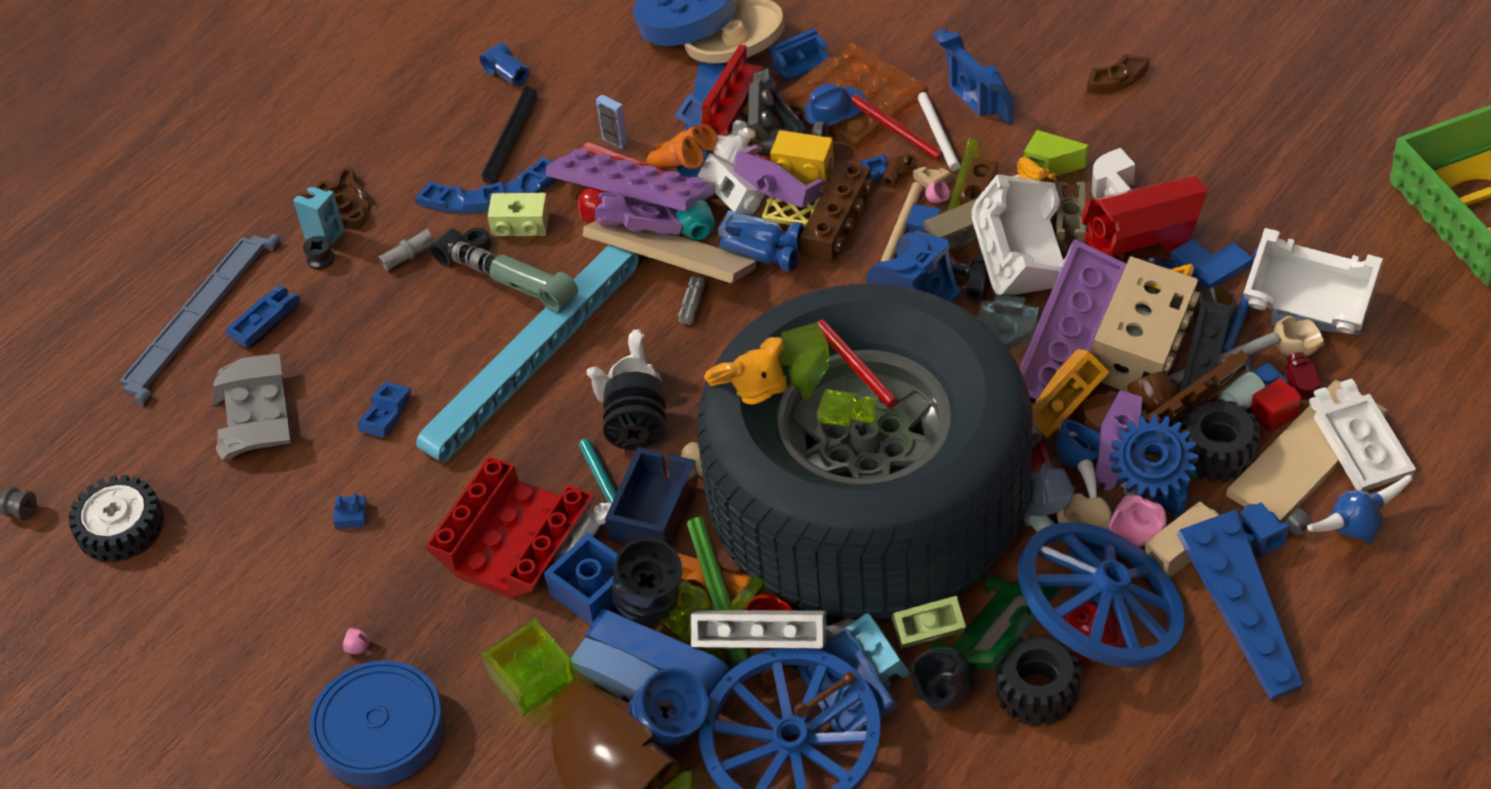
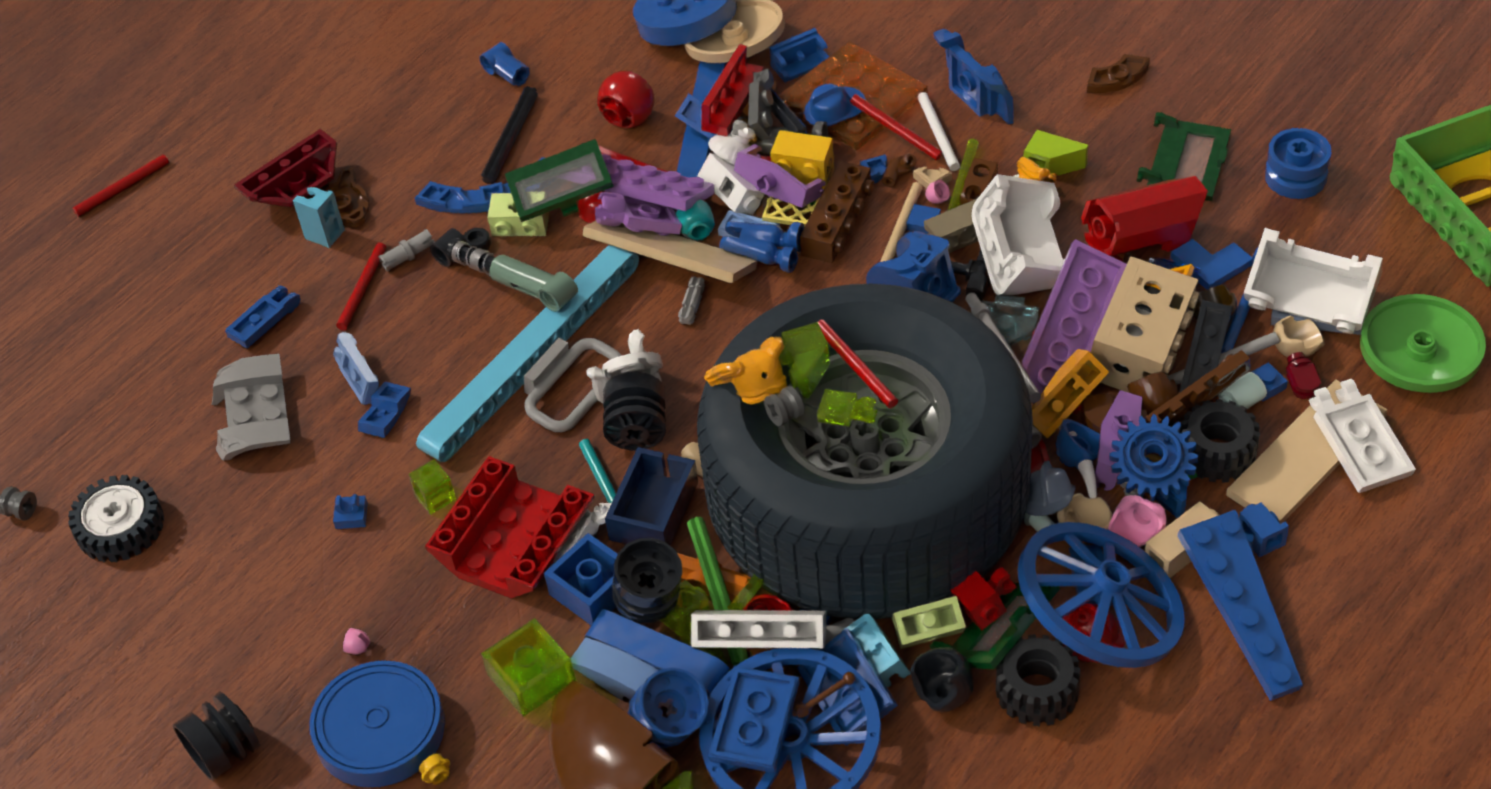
sand blue piece [119,234,281,406] -> none
black wheel [303,236,335,270] -> none
tile [596,95,628,149] -> none
orange piece [646,124,718,170] -> none
dark tan piece [1056,182,1086,252] -> none
white brick [1092,148,1135,198] -> none
red brick [1250,378,1301,432] -> none
dark grey hinge [1286,508,1312,536] -> none
blue helmet [1307,475,1413,546] -> none
none -> red bar [72,154,169,217]
none -> black wheel [173,692,260,781]
none -> dark red wedge [234,129,337,207]
none -> medium blue hinge [333,332,379,405]
none -> red bar [336,242,387,331]
none -> clear neon green brick [408,459,456,515]
none -> yellow plate [419,753,451,784]
none -> piece [505,139,614,222]
none -> light grey bar [524,338,622,432]
none -> red wheel [597,71,655,128]
none -> white tile [602,352,663,381]
none -> blue tile [708,666,800,773]
none -> dark grey wheel [764,386,804,426]
none -> red brick [950,567,1016,630]
none -> light grey bar [966,293,1041,403]
none -> dark green piece [1136,112,1231,201]
none -> blue wheel [1265,128,1331,199]
none -> bright green dish [1360,294,1486,393]

